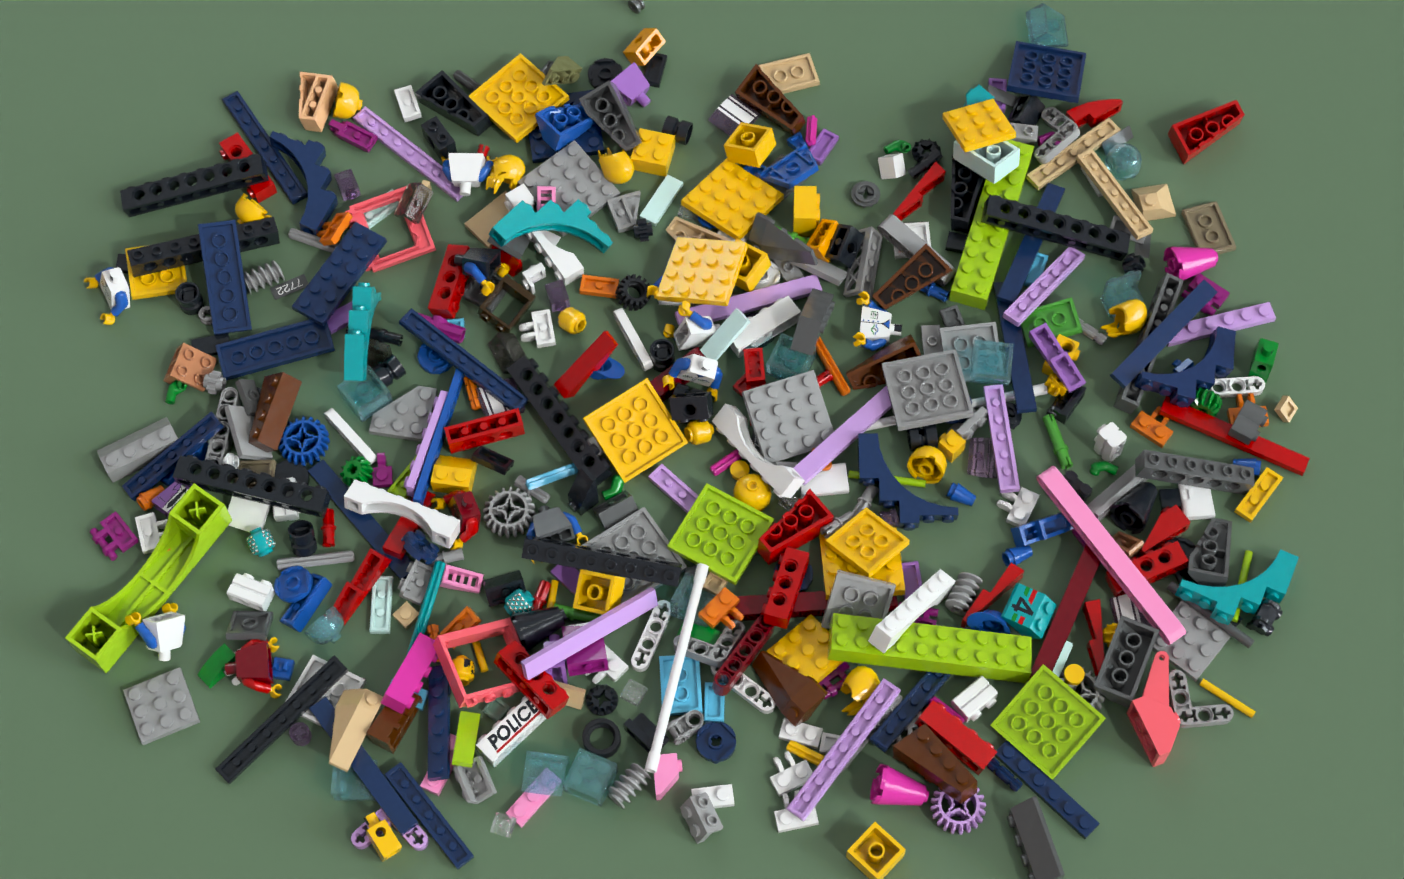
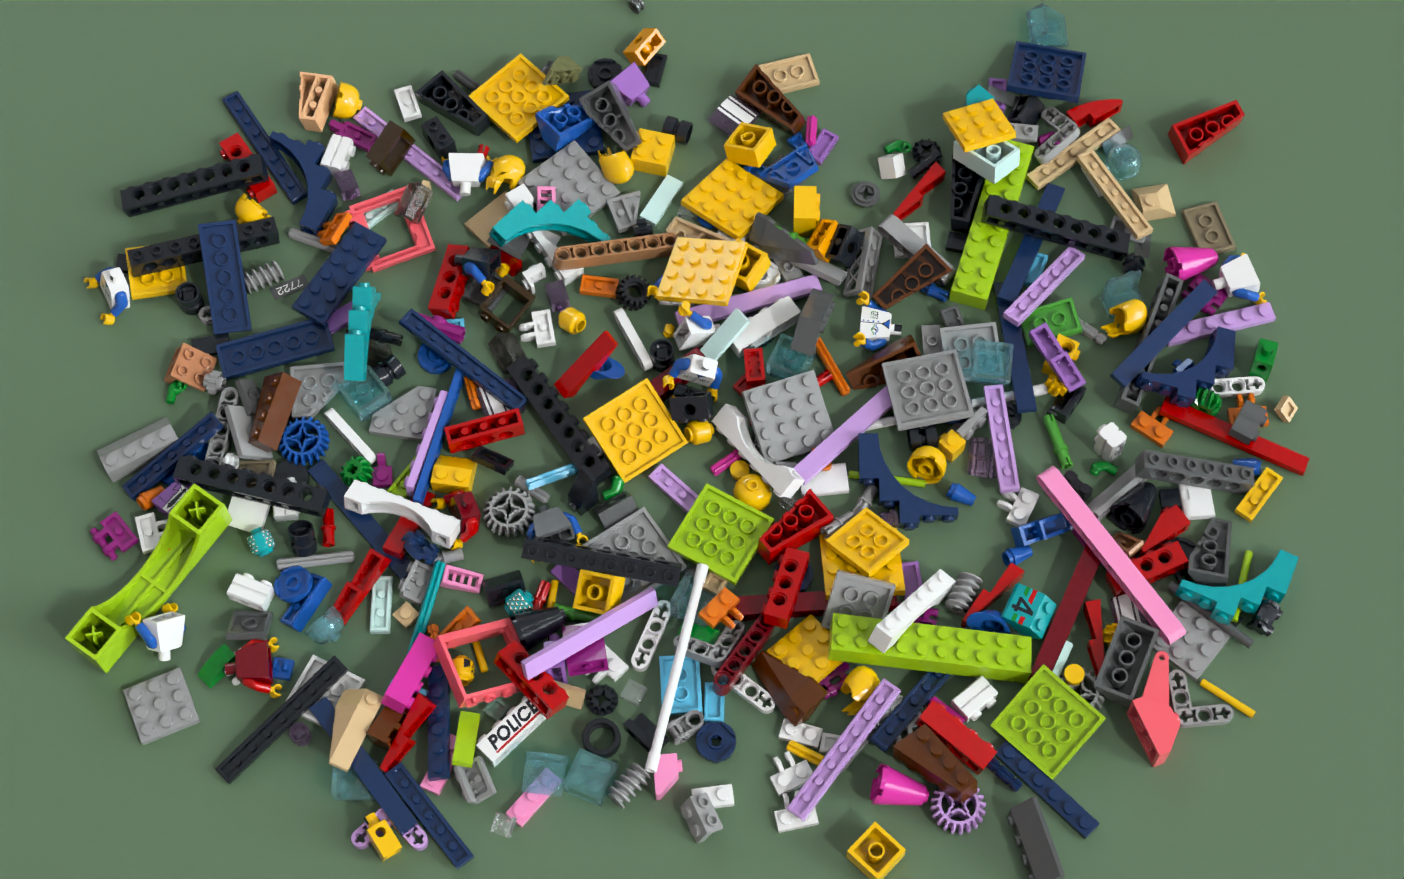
none -> light grey plate [290,362,349,421]
none -> white brick [320,134,356,177]
none -> dark brown window [365,120,416,176]
none -> red slope [379,693,437,772]
none -> medium nougat beam [552,233,677,271]
none -> white torso [1212,253,1267,305]

